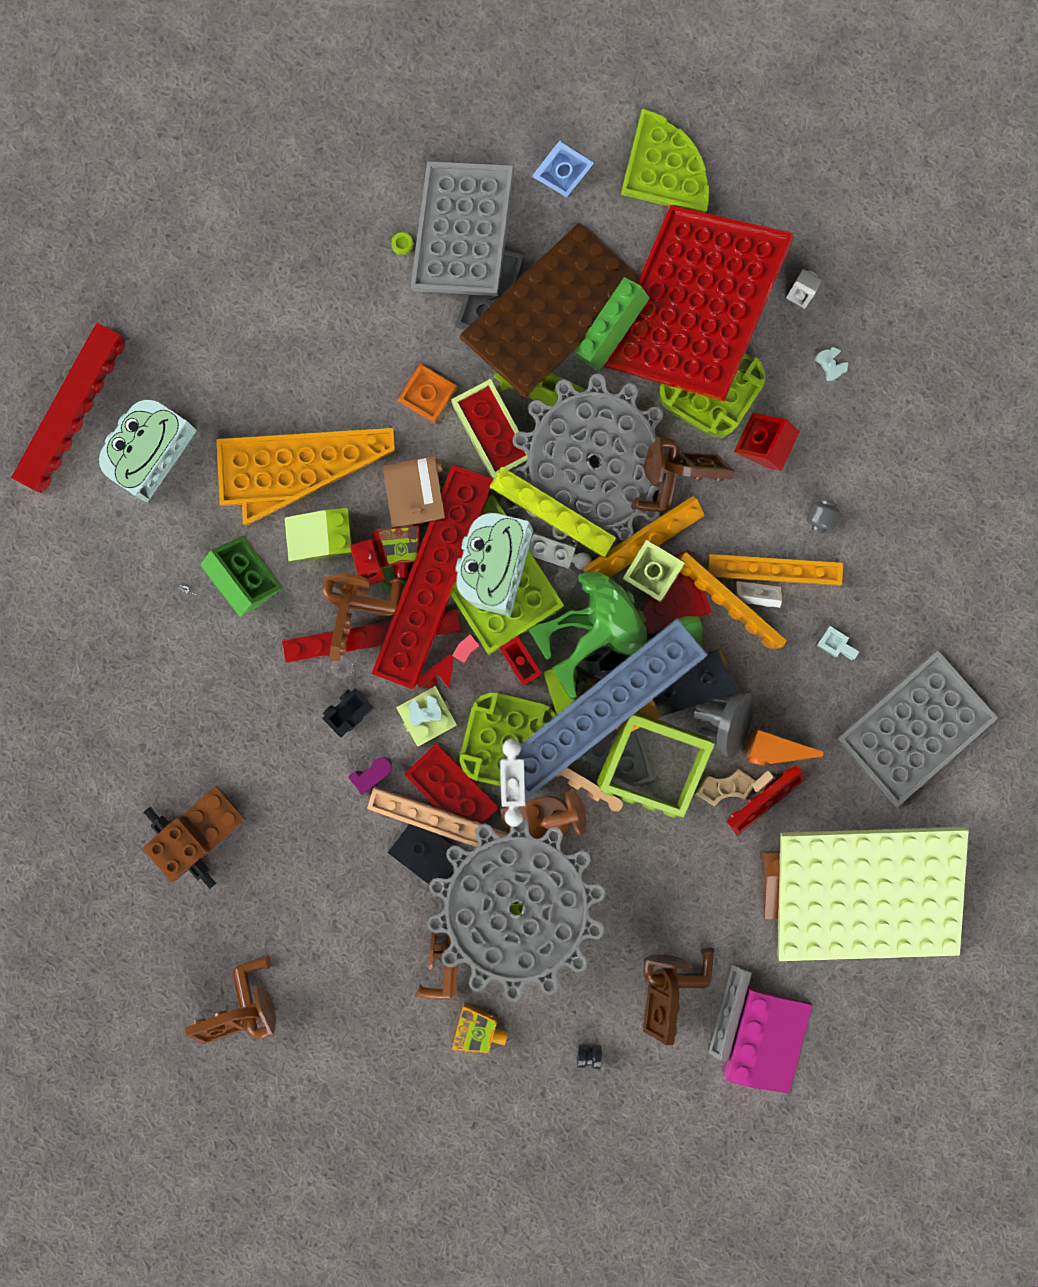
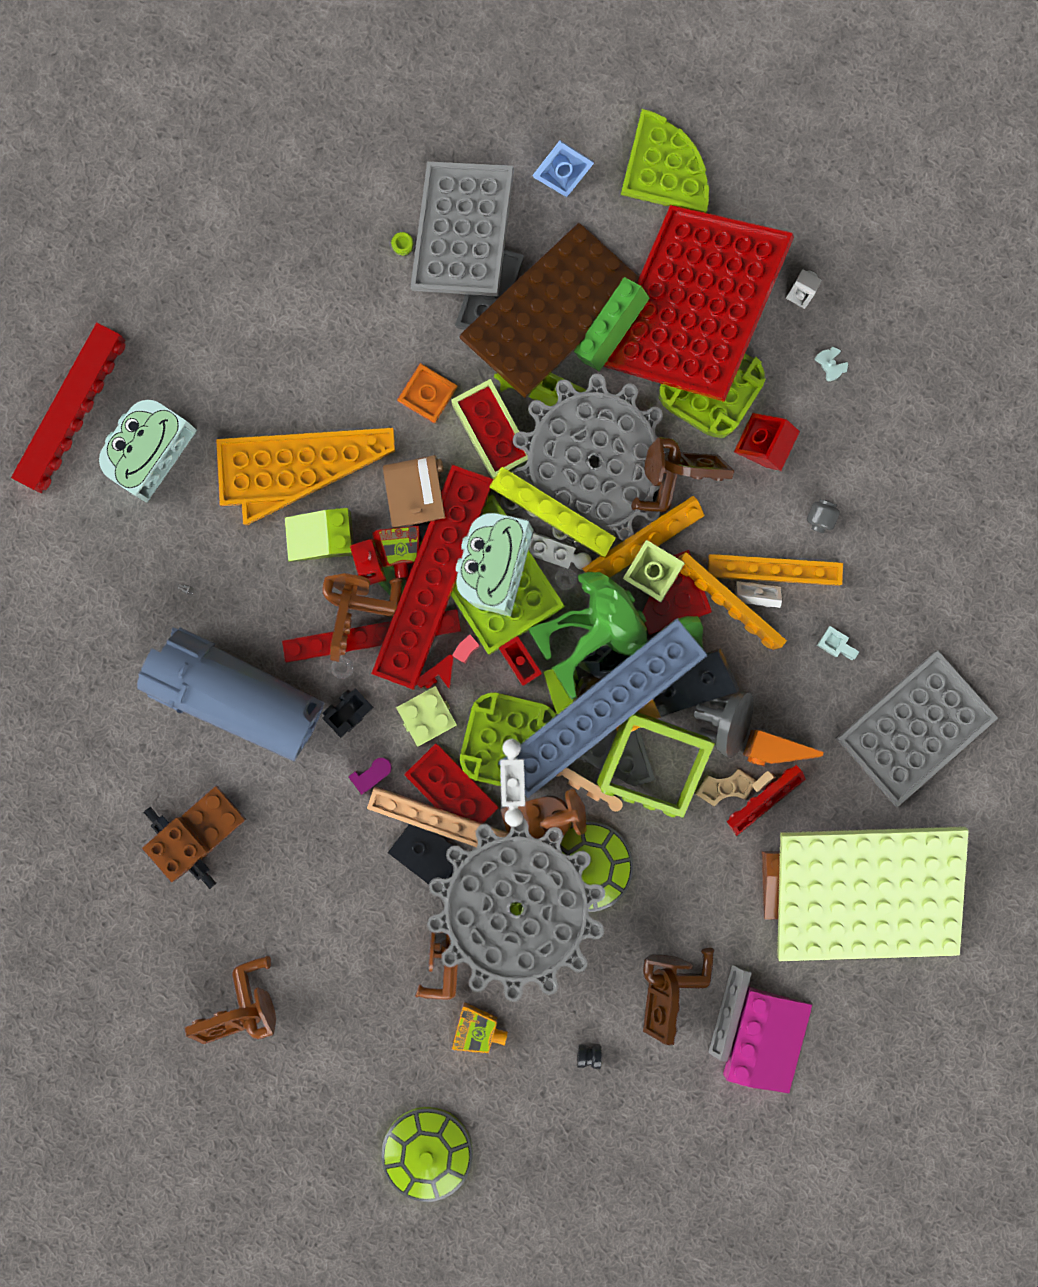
bright green slope [200,536,282,617] -> none
light aqua piece [408,696,442,727] -> none
none -> sand blue piece [137,627,324,762]
none -> lime dish [381,1107,473,1202]
none -> lime dish [560,821,633,912]

